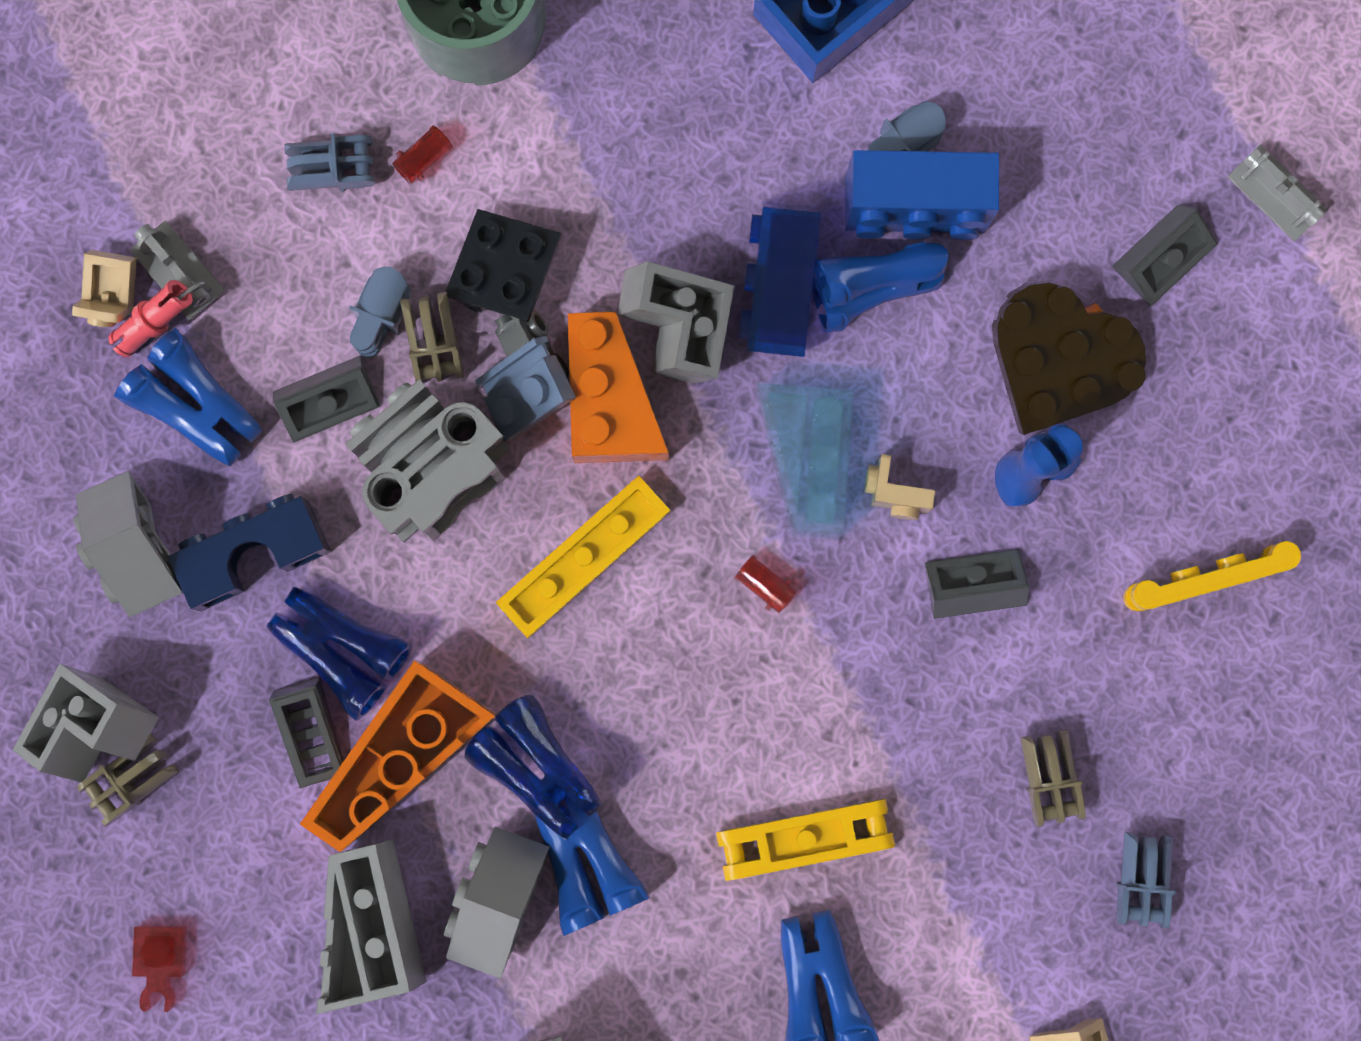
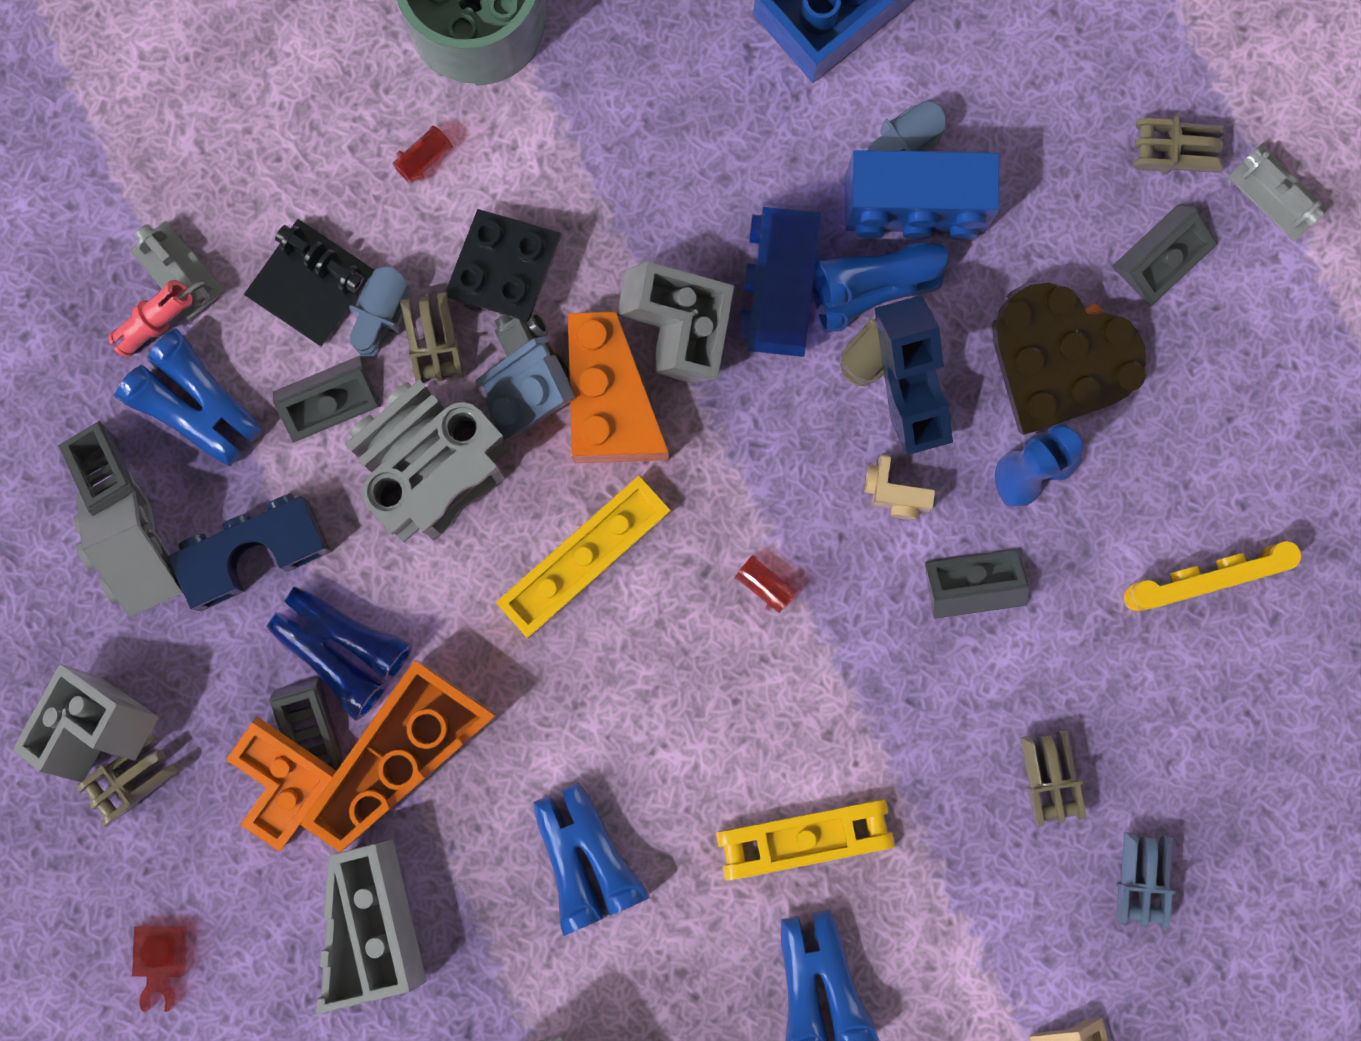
tan bracket [72,249,137,327] -> none
sand blue arm [284,133,375,192] -> none
light grey brick [443,827,550,979] -> none
clear blue piece [464,695,602,840] -> none
clear light blue wedge [755,383,854,539] -> none
none -> dark grey slope [58,420,135,516]
none -> orange plate [226,716,337,852]
none -> black hinge [244,219,374,347]
none -> dark tan arm [840,317,884,386]
none -> dark blue arch [875,295,953,455]
none -> dark tan arm [1134,116,1224,174]

